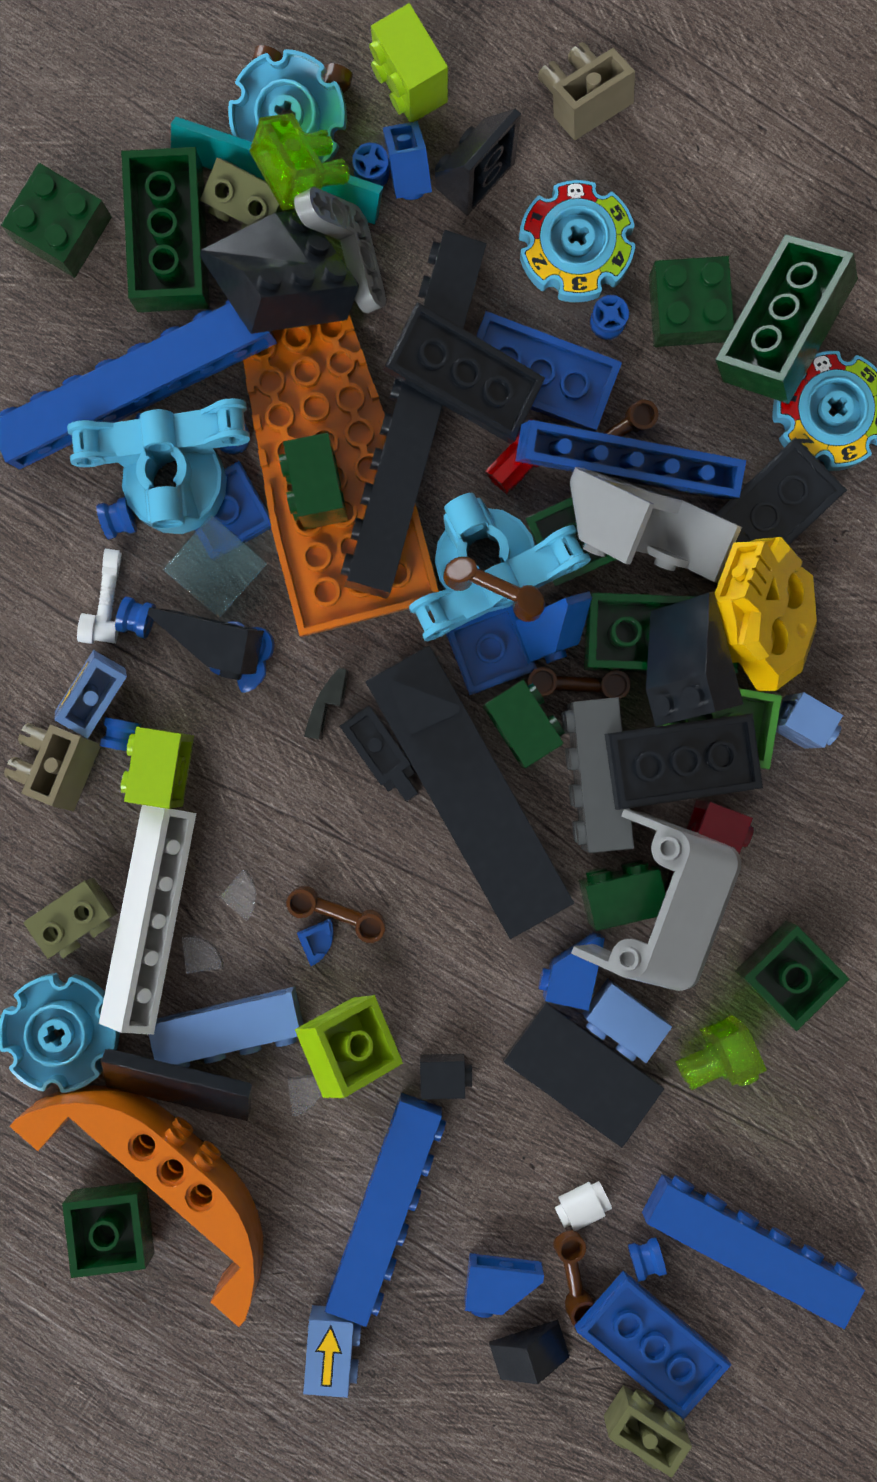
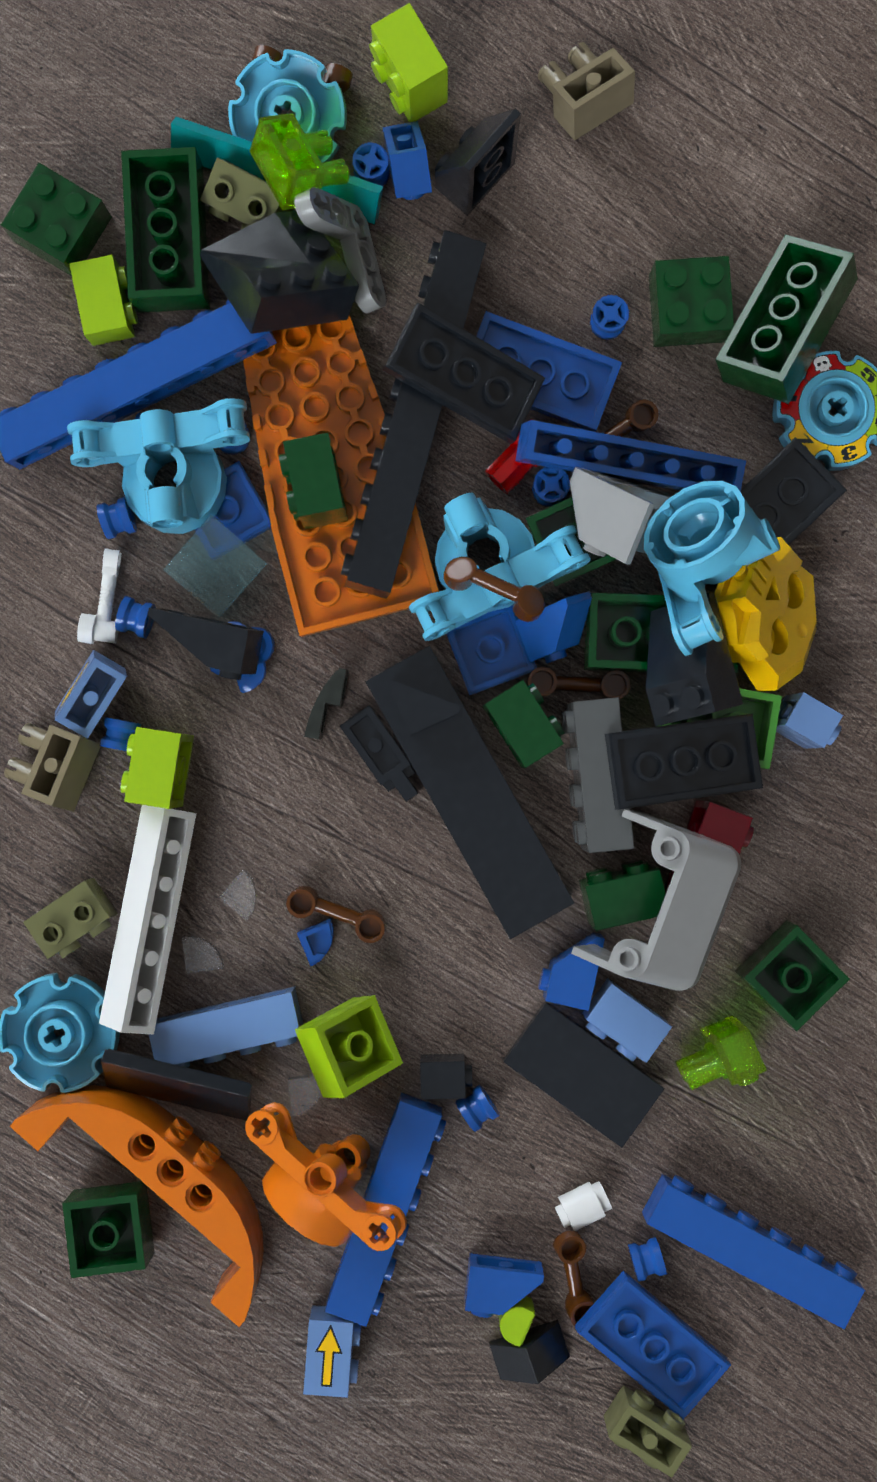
medium azure piece [519,180,636,302] -> none
none -> lime brick [69,255,138,346]
none -> orange piece [245,1102,407,1251]
none -> blue wheel [455,1085,500,1132]
none -> lime brick [499,1296,535,1347]
none -> blue wheel [532,467,570,507]
none -> medium azure piece [644,481,780,656]

